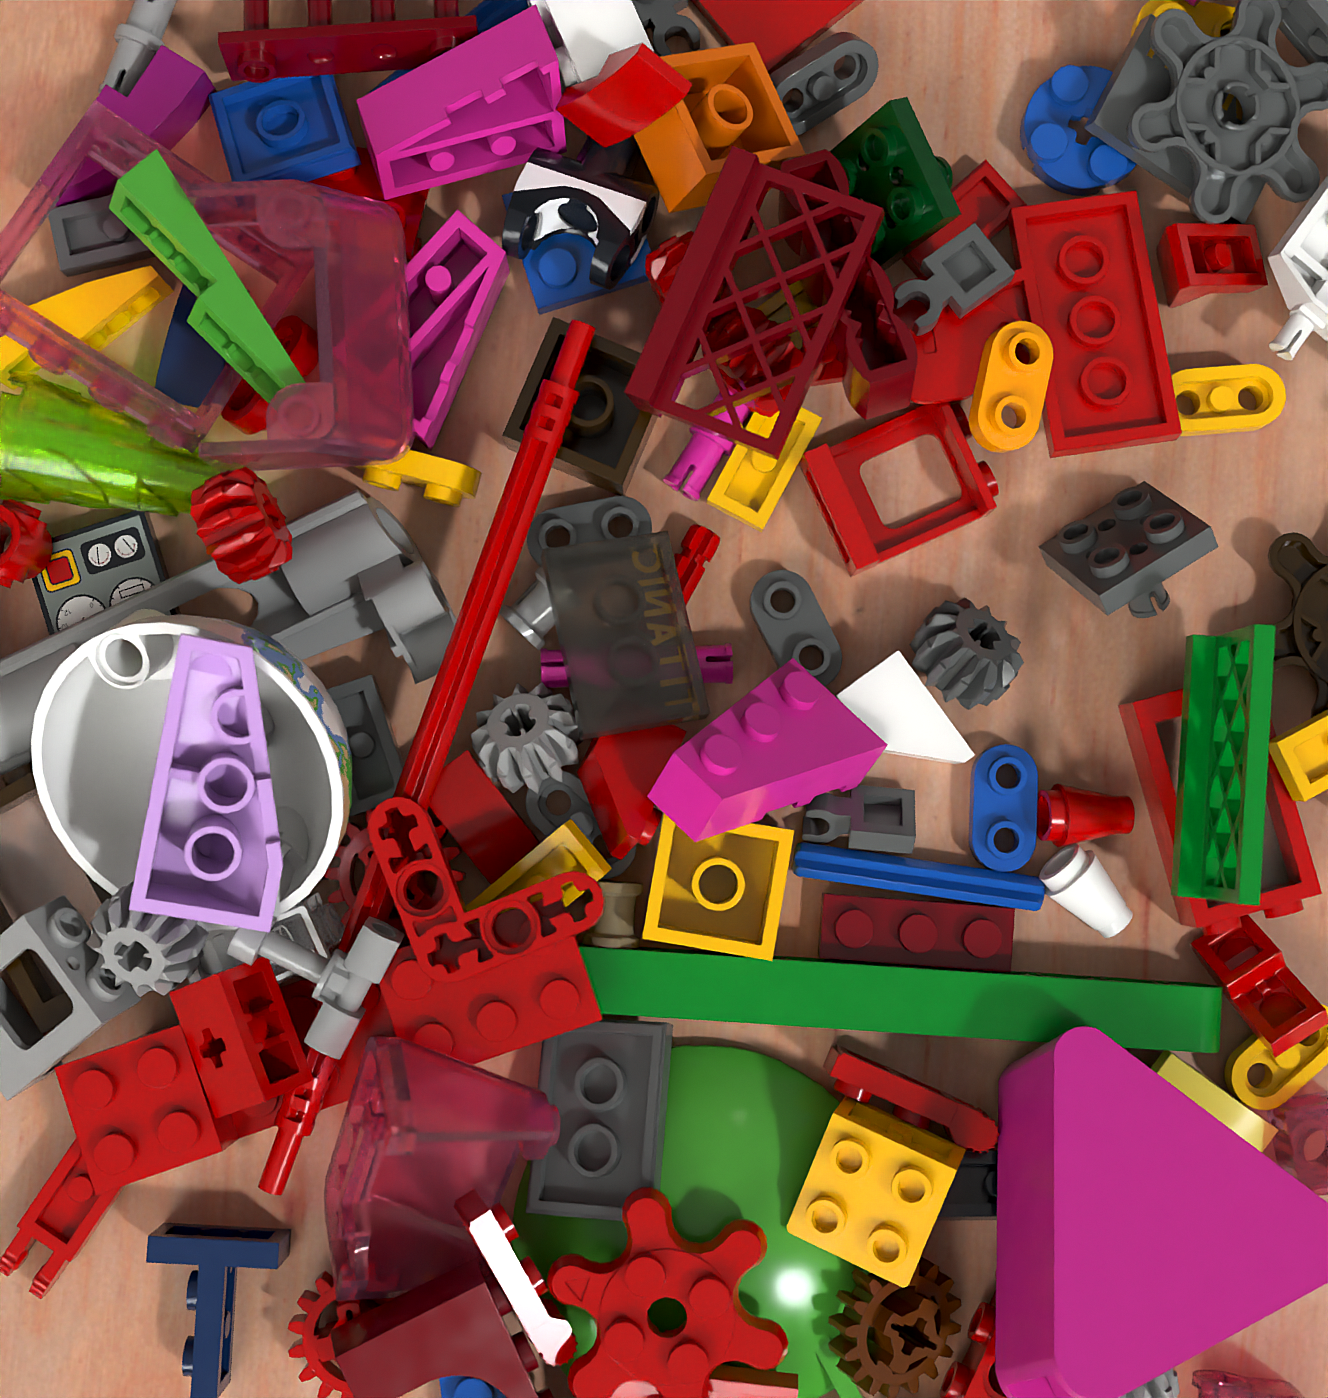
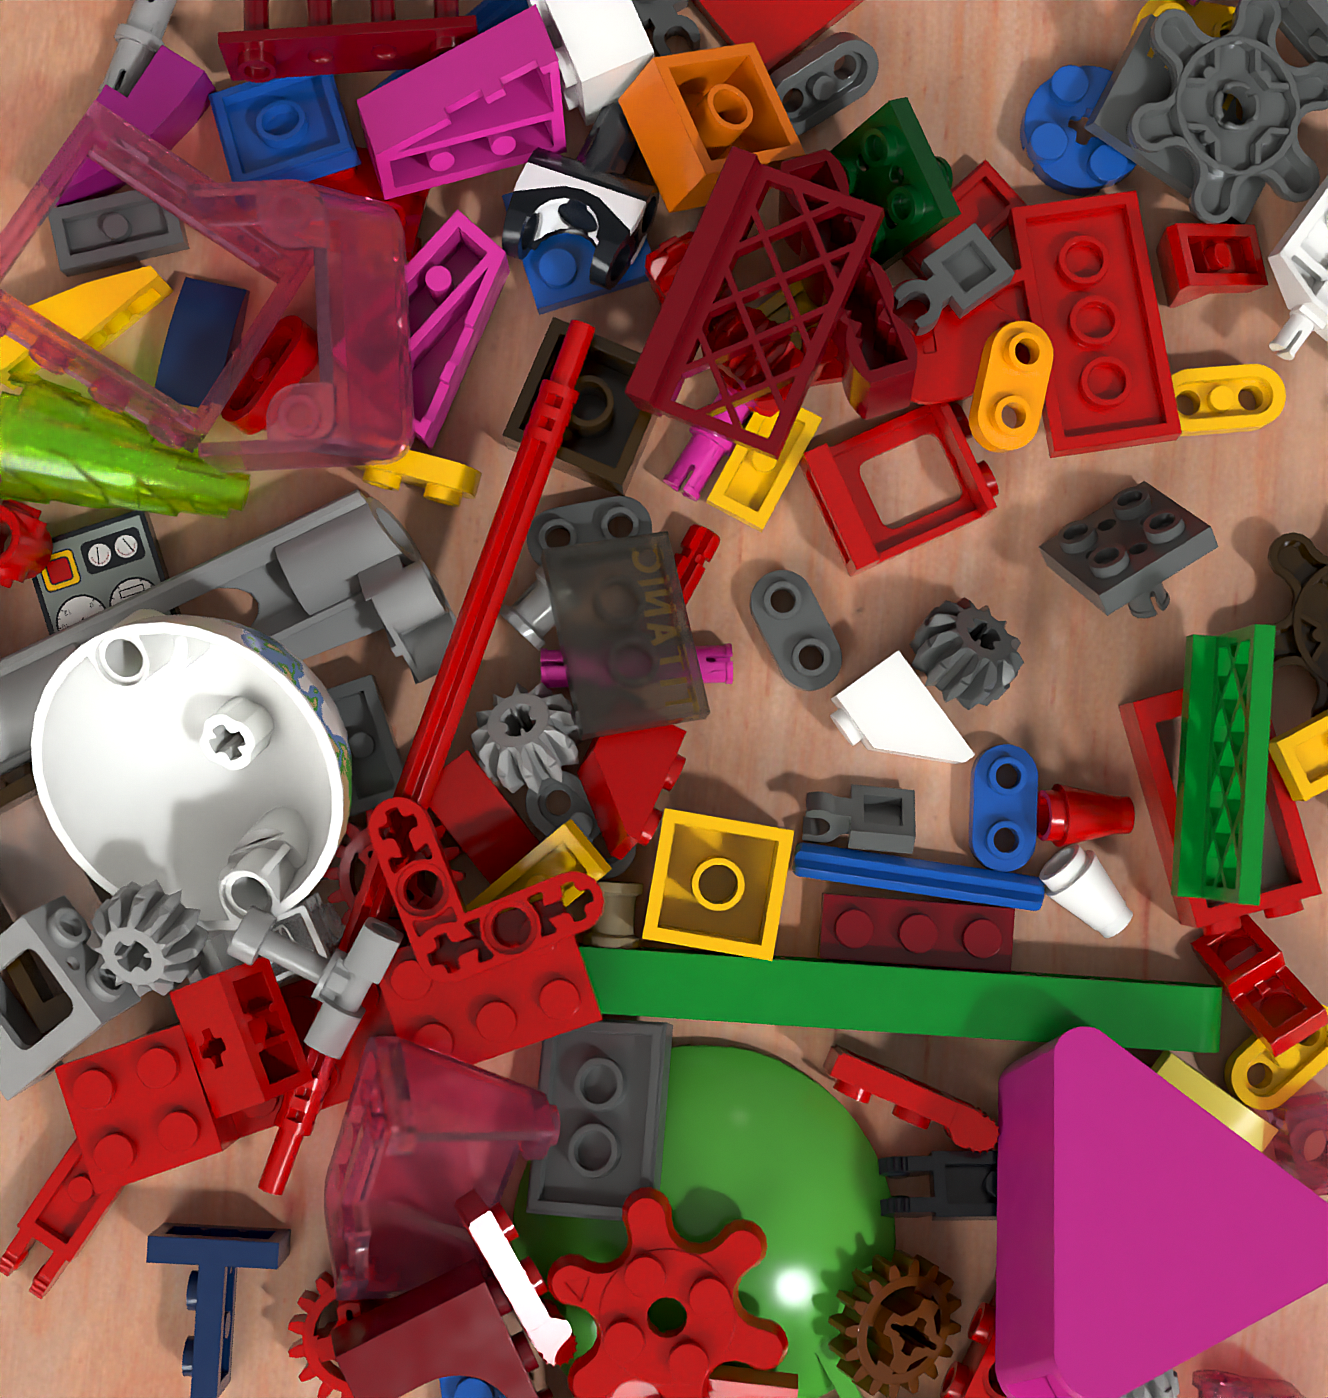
bright green slope [109,149,308,417] -> none
lavender wedge [129,633,283,932] -> none
red gear [190,466,293,585] -> none
red slope [555,43,692,148] -> none
dark pink wedge [647,658,888,842] -> none
yellow bracket [787,1096,966,1287] -> none

